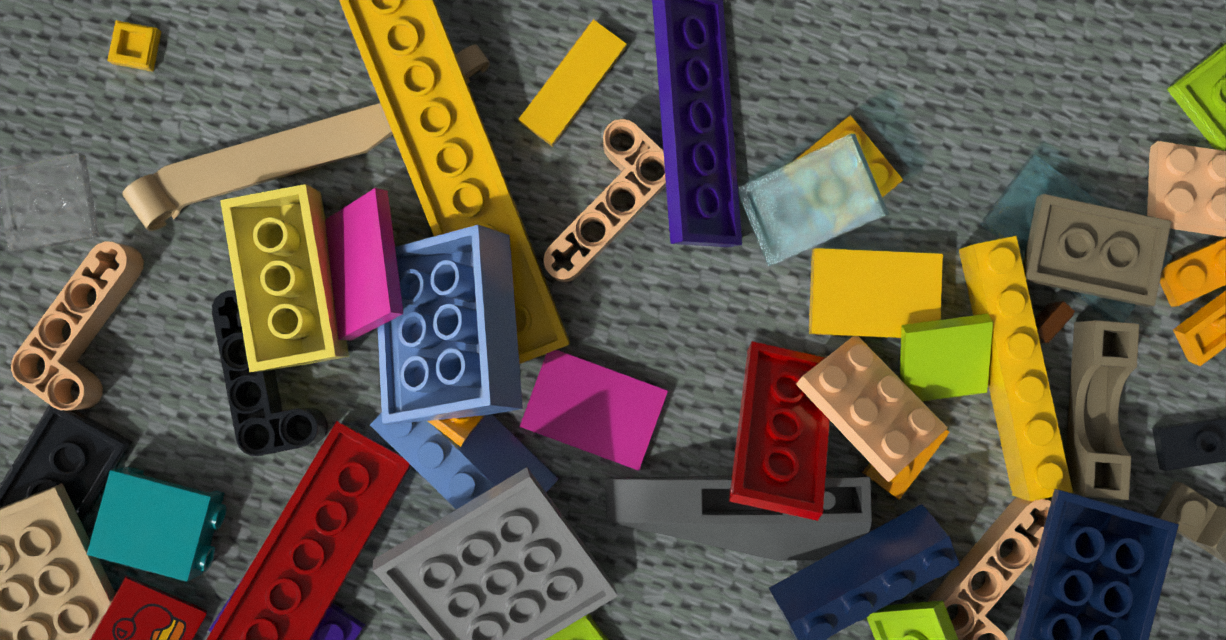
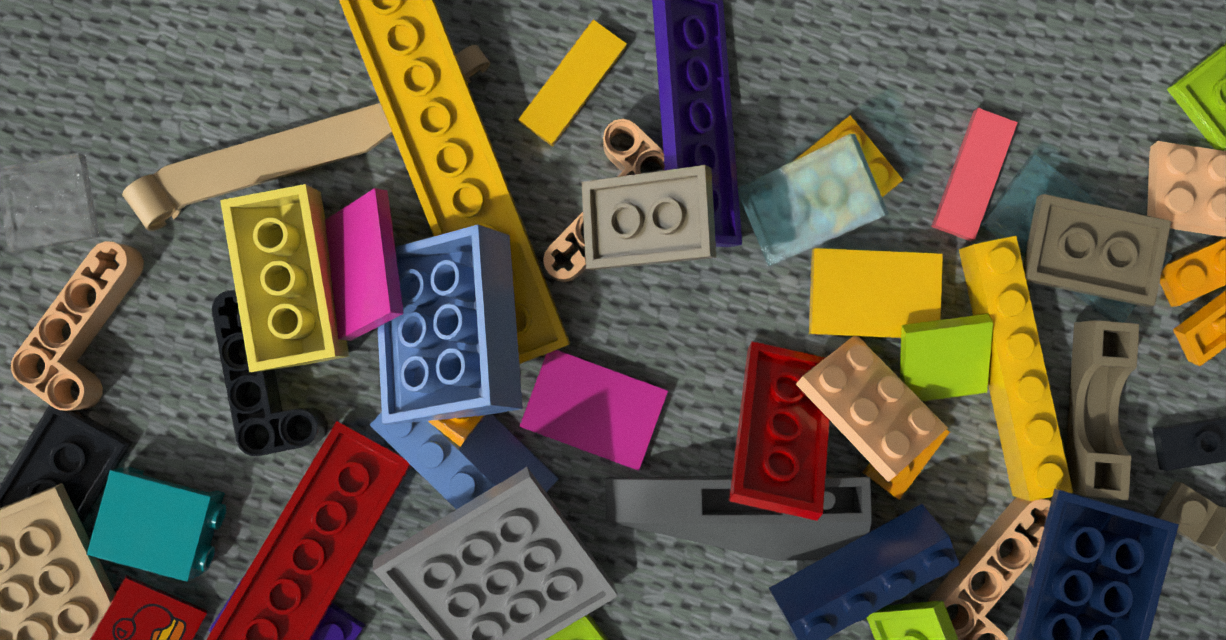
yellow tile [107,20,162,72] -> none
reddish brown tile [1035,301,1075,343] -> none
none -> plate [581,165,716,270]
none -> coral tile [931,108,1018,241]

